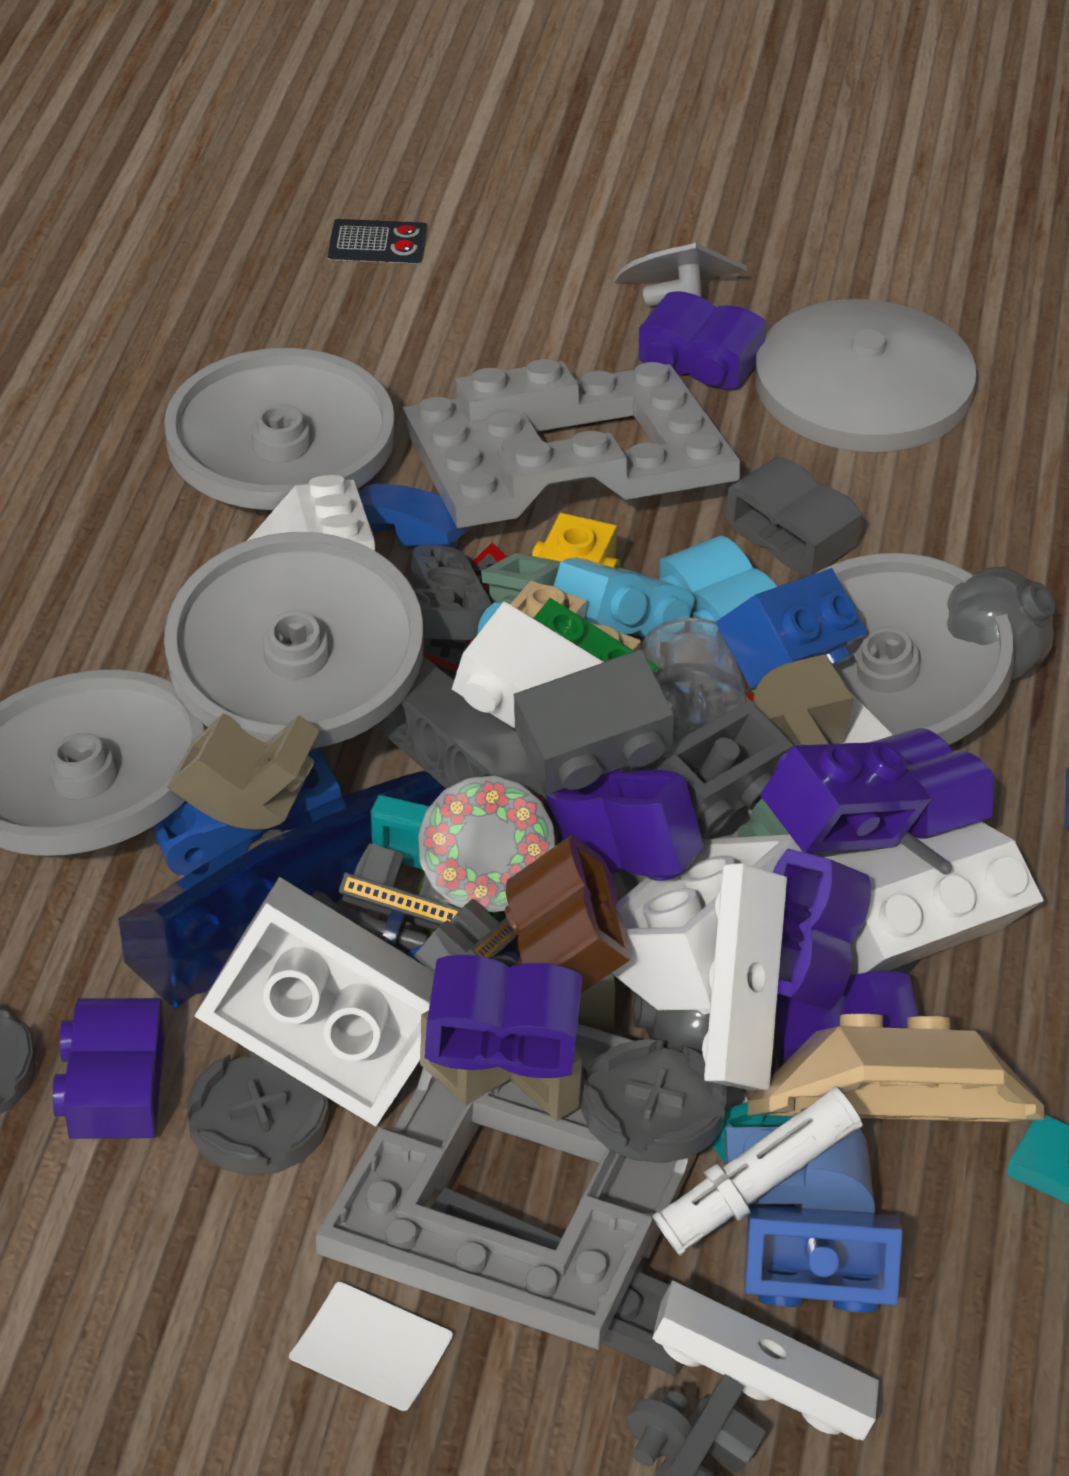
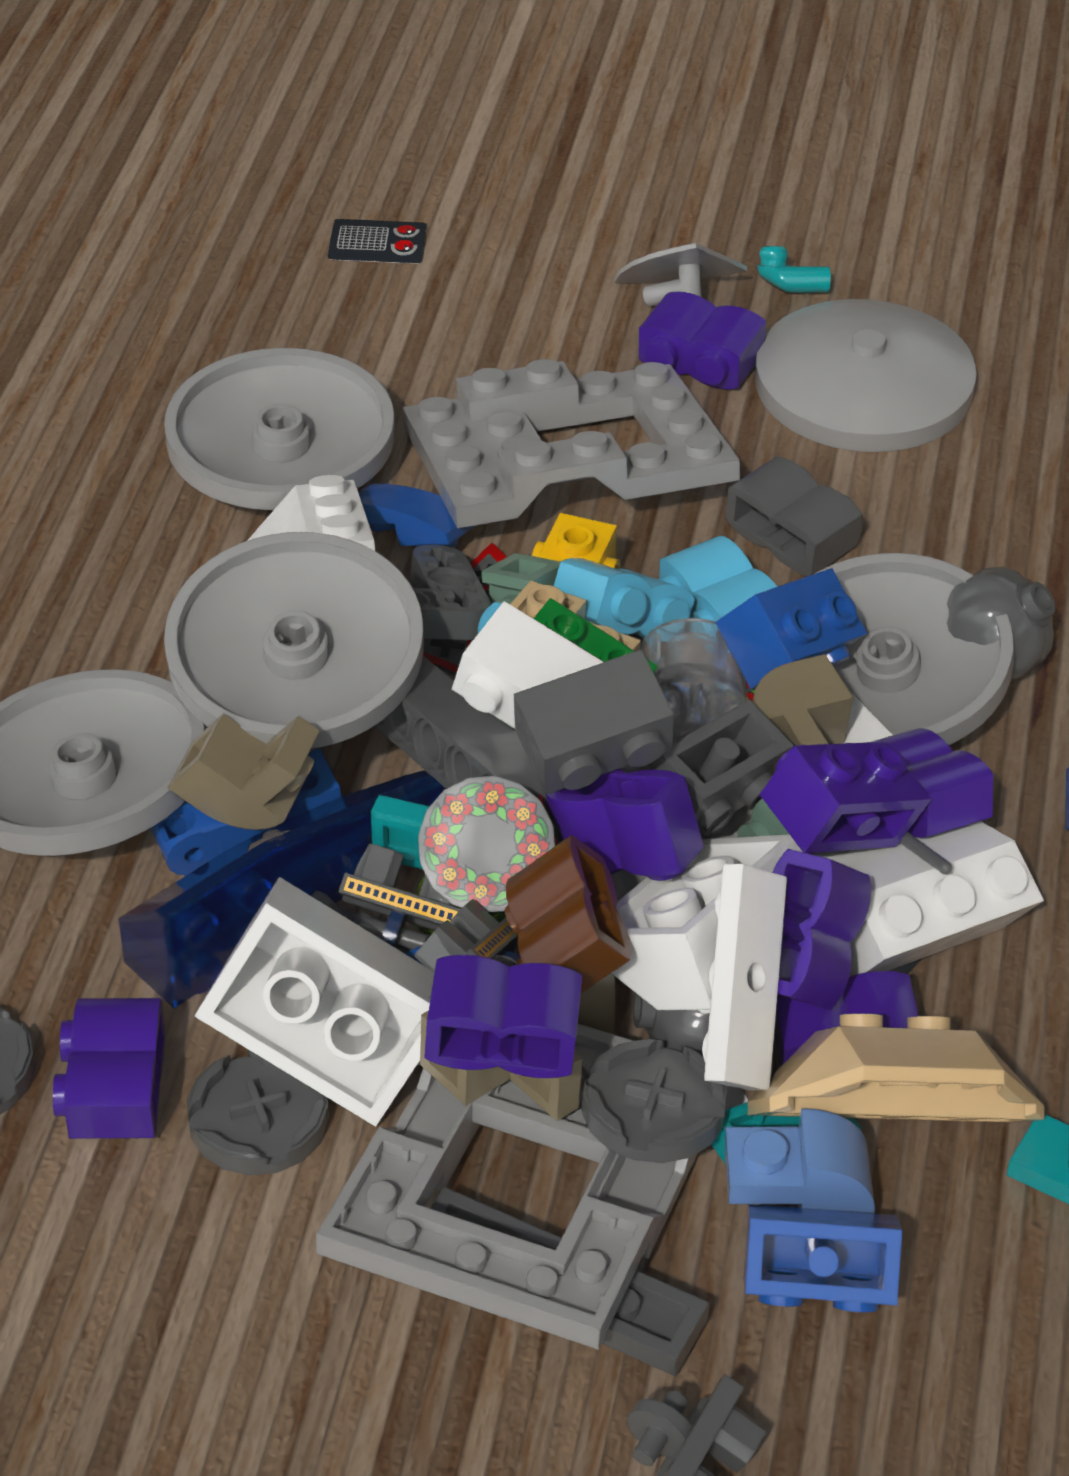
white sticker [289,1282,453,1411] -> none
white pin [652,1086,863,1256] -> none
white tile [652,1280,879,1441] -> none
none -> teal arm [756,246,831,293]

